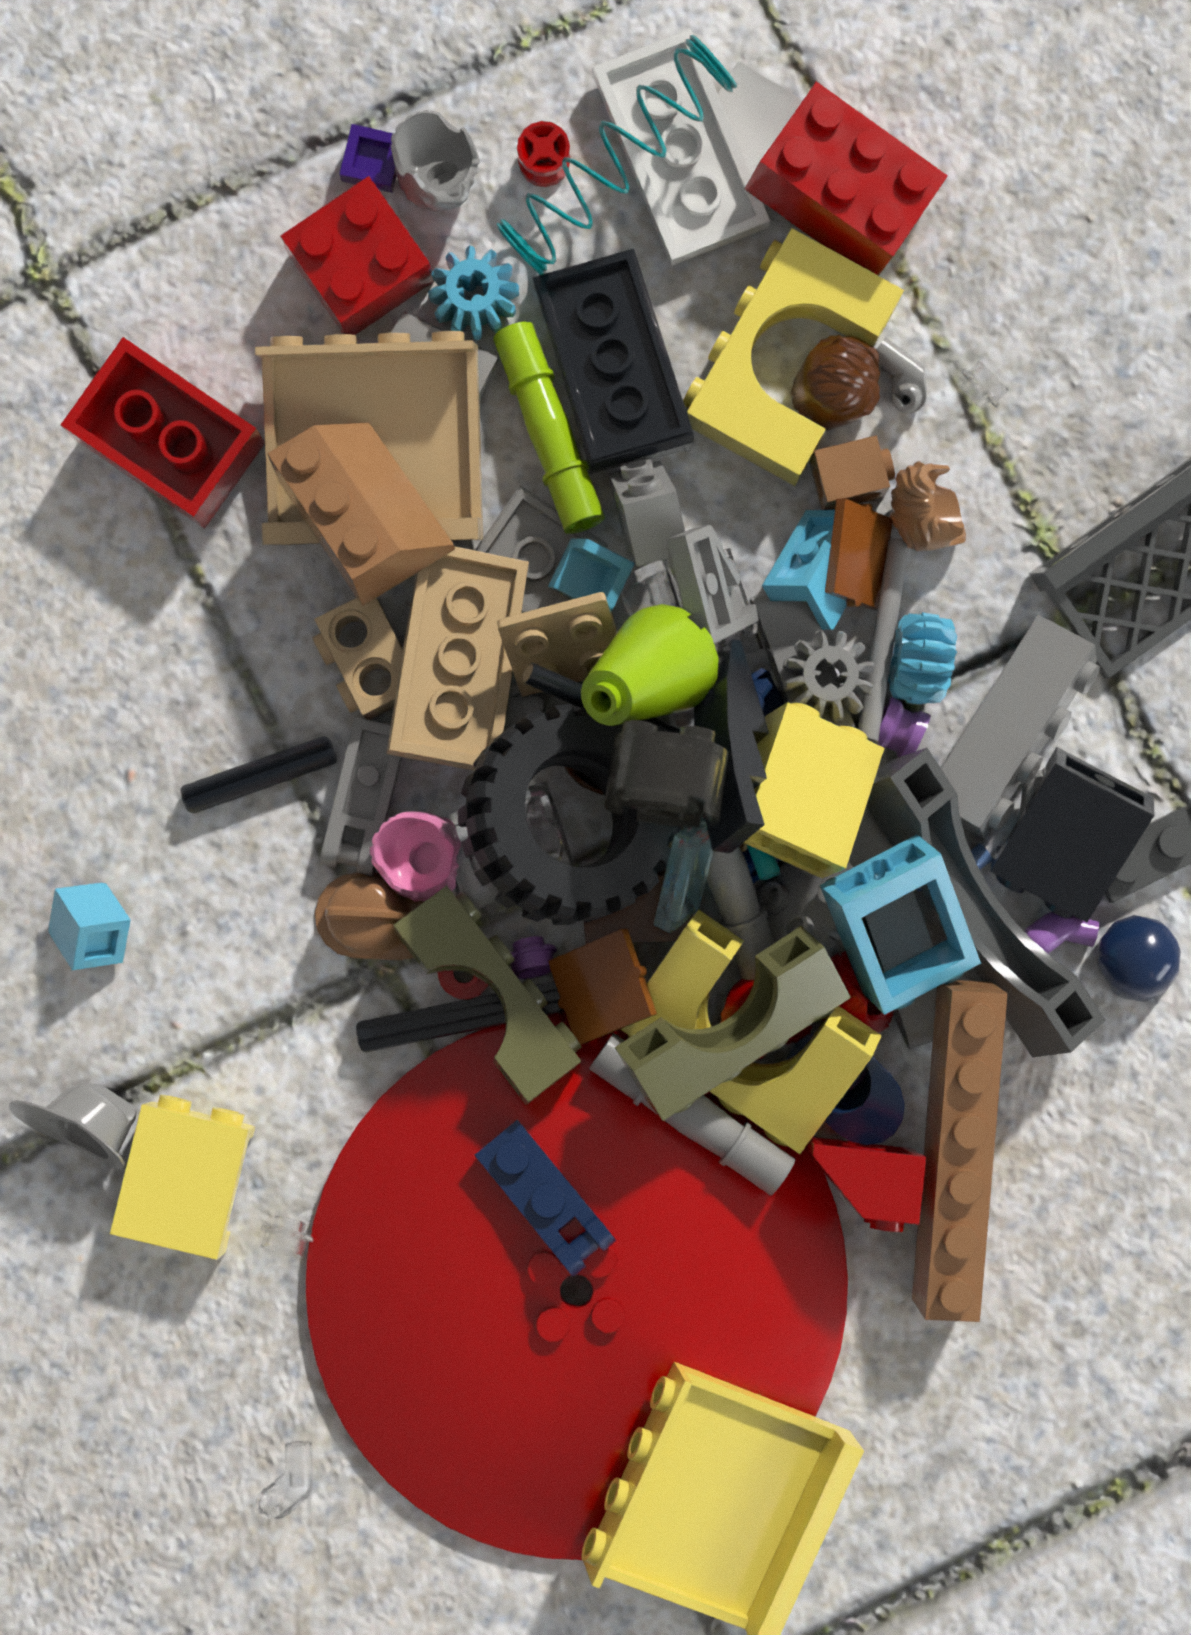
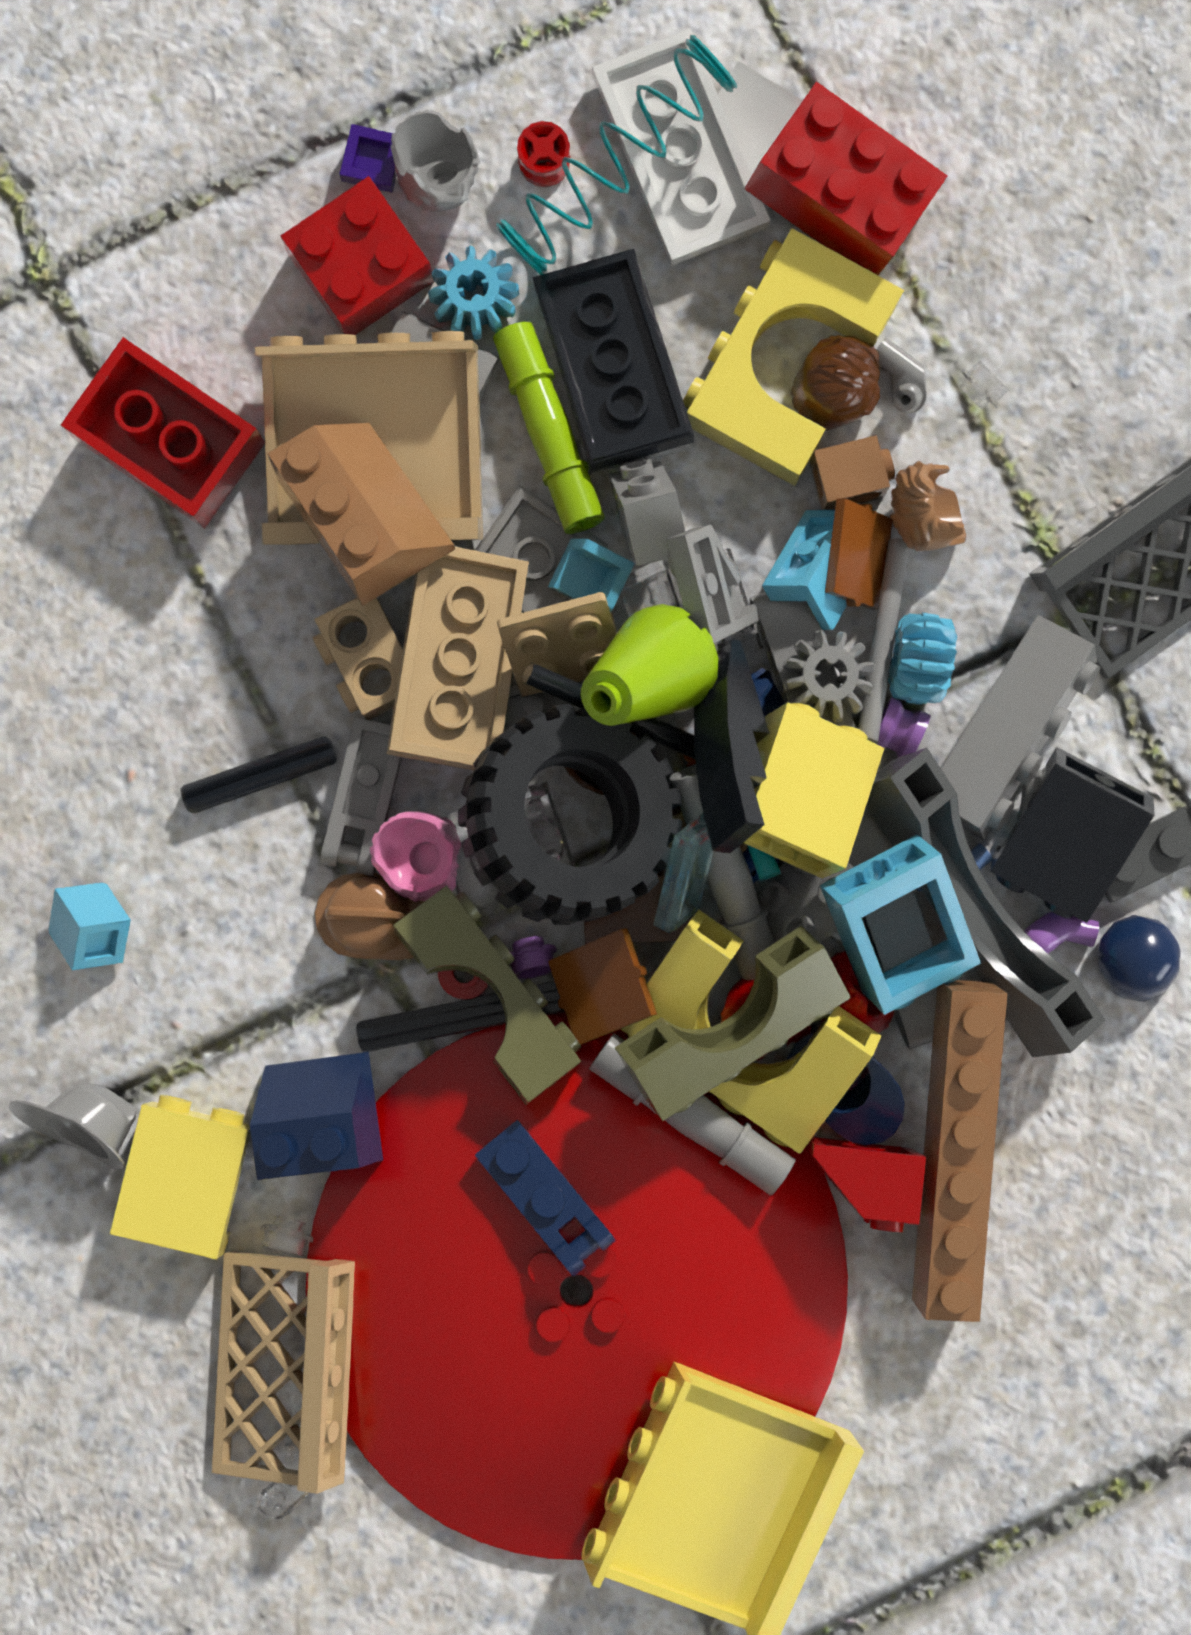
clear smoke brick [604,720,729,828] -> none
none -> tan fence [212,1251,355,1494]
none -> dark blue slope [250,1052,383,1180]

